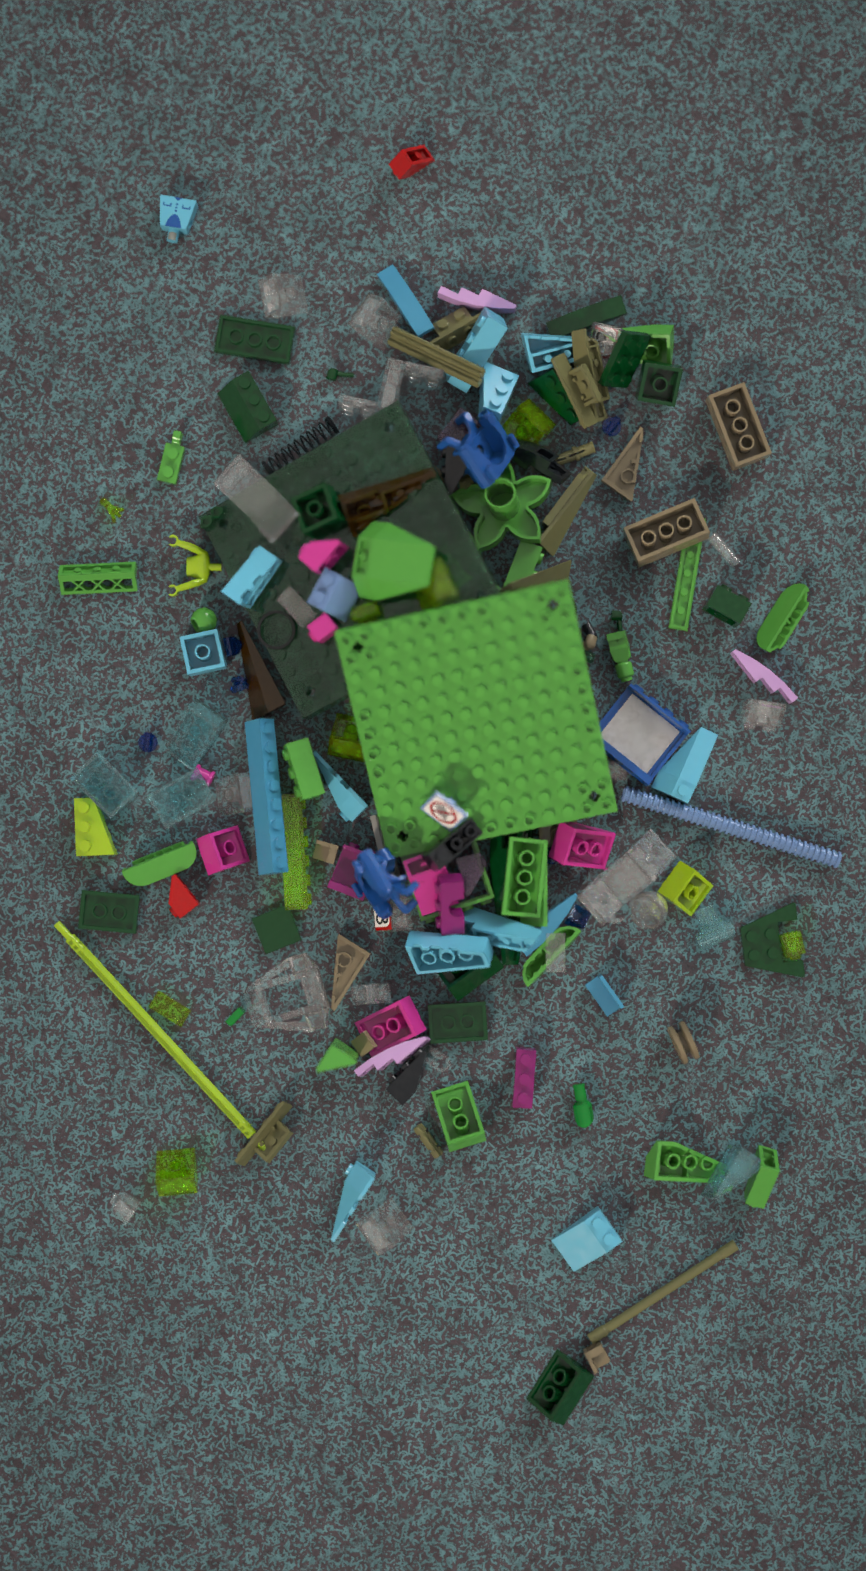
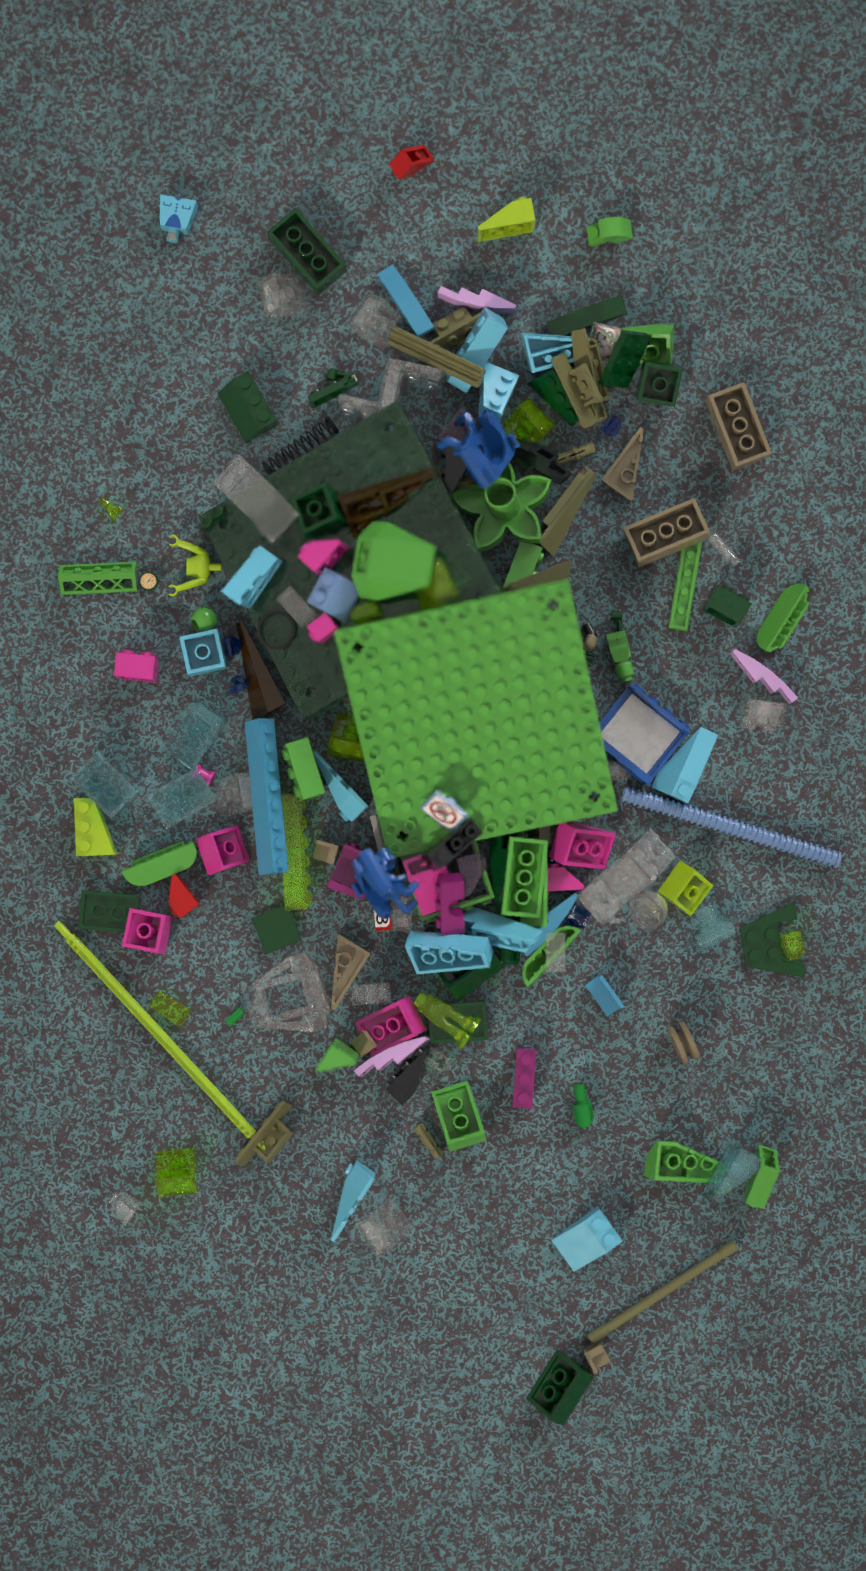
clear blue plate [138,732,158,752] -> none
bright green plate [157,430,185,485] -> none
dark green tile [214,314,295,365] -> none
none -> dark pink brick [114,650,160,683]
none -> dark pink slope [122,908,173,954]
none -> tile [139,572,159,591]
none -> dark green brick [267,207,347,296]
none -> dark green hinge [308,372,359,408]
none -> clear neon green piece [413,992,482,1050]
none -> lime slope [477,197,535,242]
none -> dark pink slope [547,864,584,891]
none -> bright green brick [586,217,633,247]

